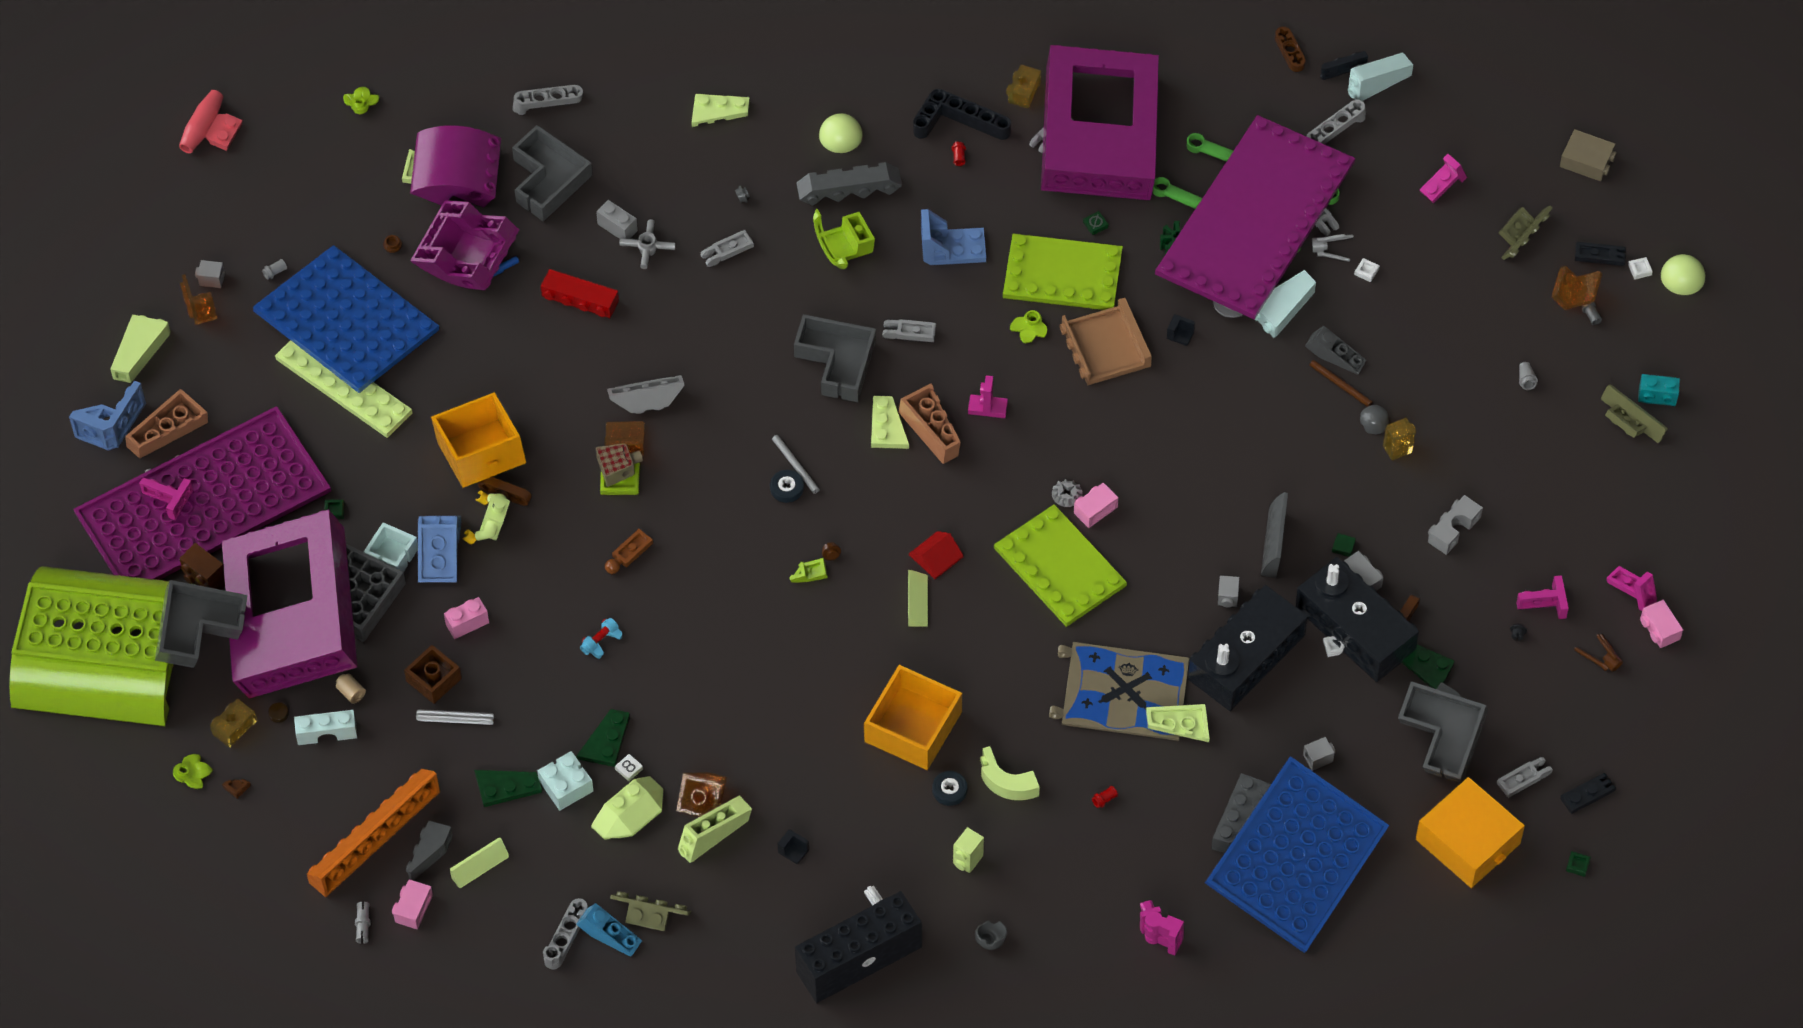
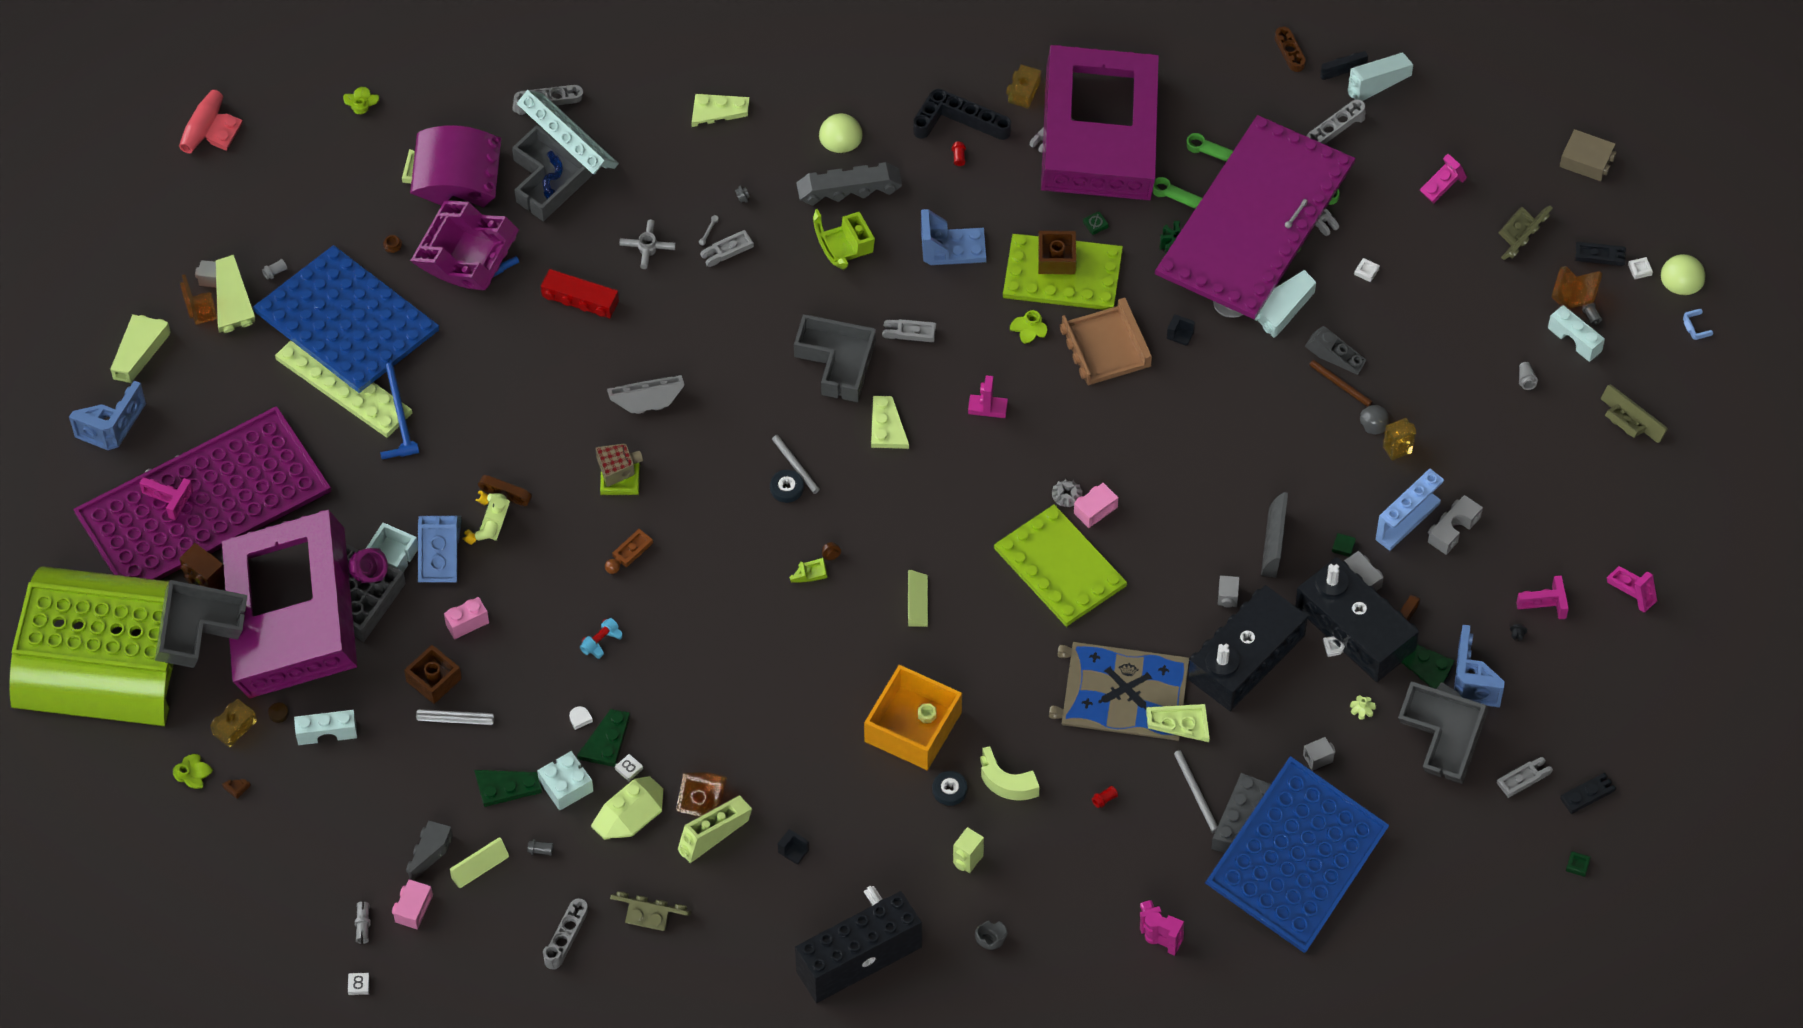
nougat wedge [125,389,208,458] -> none
orange slope [307,769,440,897] -> none
dark green tile [324,500,345,519] -> none
tan brick [336,674,366,704] -> none
light orange container [431,392,526,488] -> none
dark azure slope [576,903,642,957] -> none
light grey brick [596,200,638,239] -> none
clear orange bracket [605,421,644,455] -> none
nougat wedge [899,383,961,464] -> none
red slope [909,531,963,579] -> none
light grey plant [1312,234,1354,262] -> none
light orange container [1415,777,1525,889] -> none
reddish brown plant [1574,634,1623,672] -> none
teal brick [1638,374,1680,406] -> none
bright pink brick [1640,600,1683,648] -> none
none -> yellowish green slope [216,255,255,333]
none -> magenta helmet [348,548,388,583]
none -> white tile [348,973,370,995]
none -> blue bar [380,363,419,460]
none -> light aqua bracket [517,90,619,174]
none -> dark grey pin [527,839,553,856]
none -> clear blue animal [543,151,563,199]
none -> white tile [569,706,593,730]
none -> light grey hinge [699,215,719,246]
none -> yellowish green tile [918,703,936,723]
none -> reddish brown brick [1038,231,1076,274]
none -> light grey axle [1174,750,1218,833]
none -> light grey hinge [1285,199,1308,228]
none -> yellowish green plant [1350,695,1376,720]
none -> light blue panel [1375,469,1444,551]
none -> medium blue bracket [1454,625,1505,708]
none -> light aqua arch [1548,305,1605,362]
none -> light blue piece [1683,309,1714,340]

